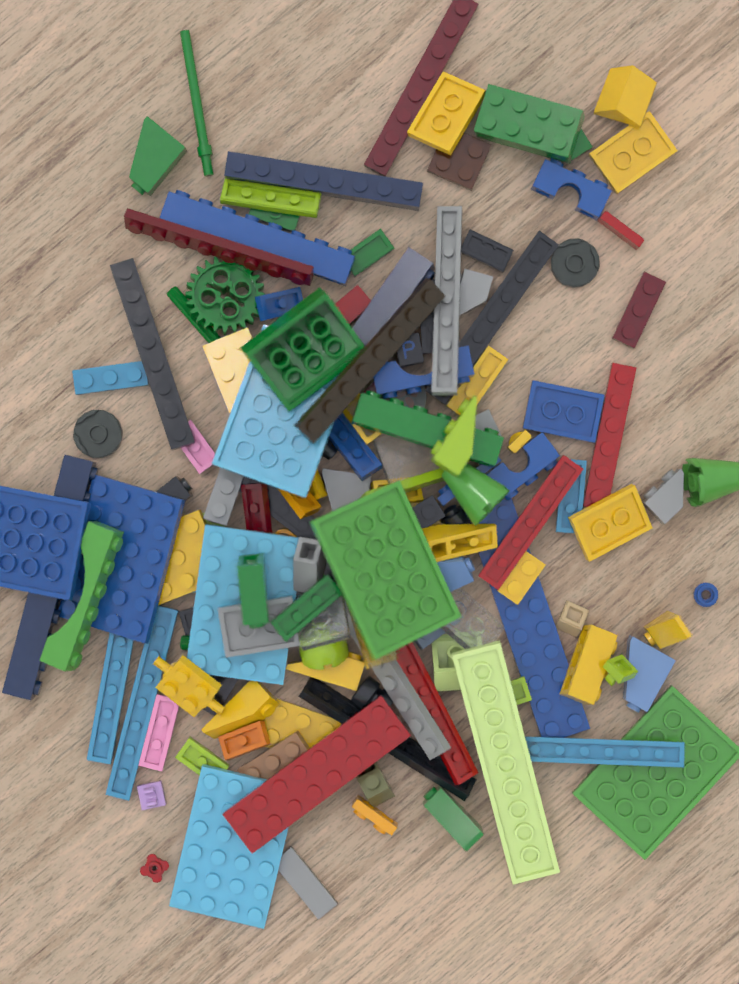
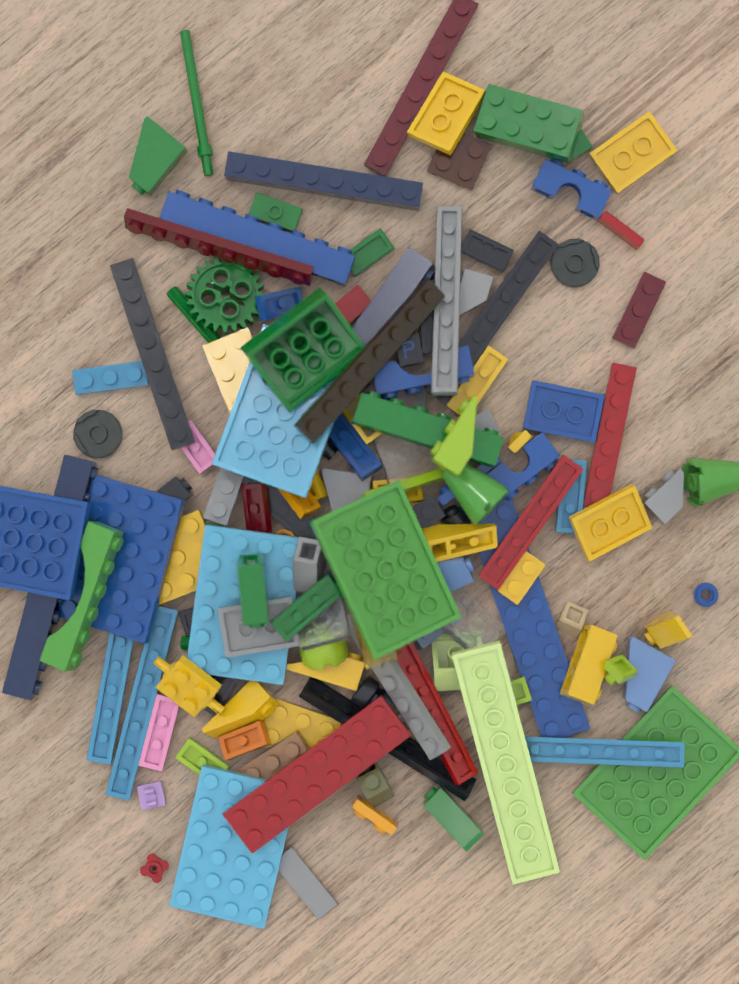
lime tile [220,178,321,218] -> none
yellow slope [594,65,657,128] -> none

